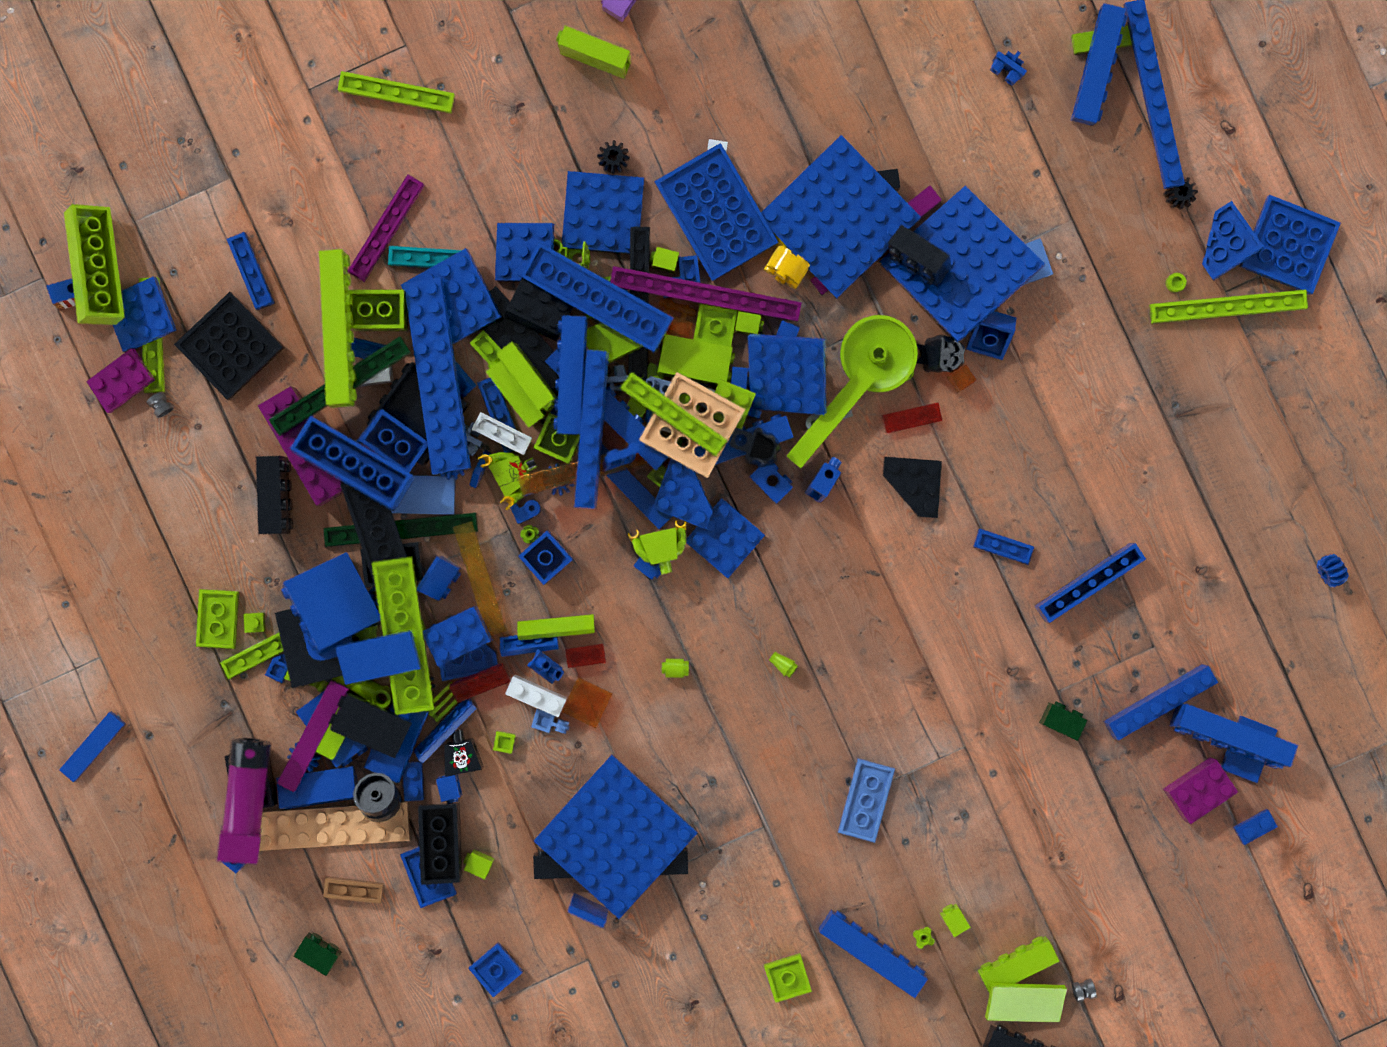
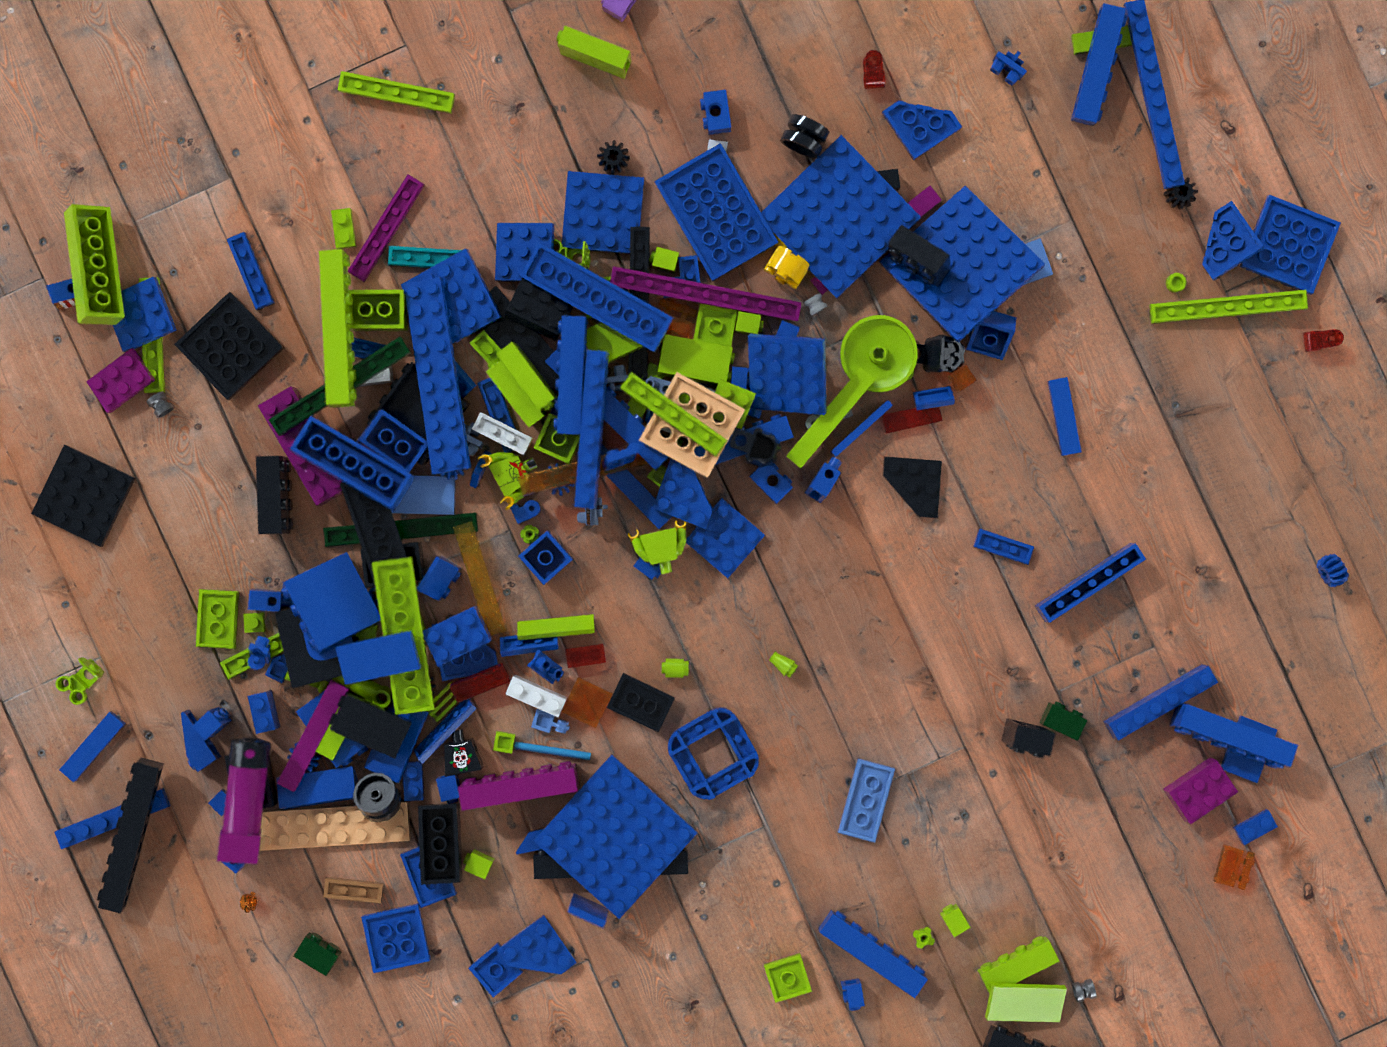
none -> black plate [31,445,136,547]
none -> blue plate [54,788,171,850]
none -> lime piece [55,657,105,705]
none -> black brick [97,757,164,914]
none -> blue slope [181,709,222,772]
none -> blue brick [191,707,232,741]
none -> blue tile [208,789,226,817]
none -> clear orange plate [240,892,257,913]
none -> blue brick [247,690,280,734]
none -> blue torso [248,589,292,612]
none -> blue hips [248,636,271,670]
none -> lime plate [331,208,356,249]
none -> blue plate [361,903,431,973]
none -> magenta brick [458,761,580,811]
none -> blue plate [496,915,577,974]
none -> dark azure bar [514,742,591,760]
none -> blue tile [516,828,544,855]
none -> sand blue hips [577,498,608,525]
none -> black plate [607,673,675,732]
none -> blue plate [668,707,759,800]
none -> blue brick [700,89,731,135]
none -> black wheel [780,114,830,158]
none -> light grey wheel [804,293,828,316]
none -> blue tile [830,400,893,457]
none -> blue brick [840,978,865,1011]
none -> clear red piece [863,50,885,89]
none -> blue plate [882,100,962,160]
none -> blue tile [913,386,955,410]
none -> black brick [1001,718,1056,758]
none -> blue tile [1047,377,1081,456]
none -> clear orange plate [1213,844,1255,890]
none -> clear red piece [1303,329,1344,352]

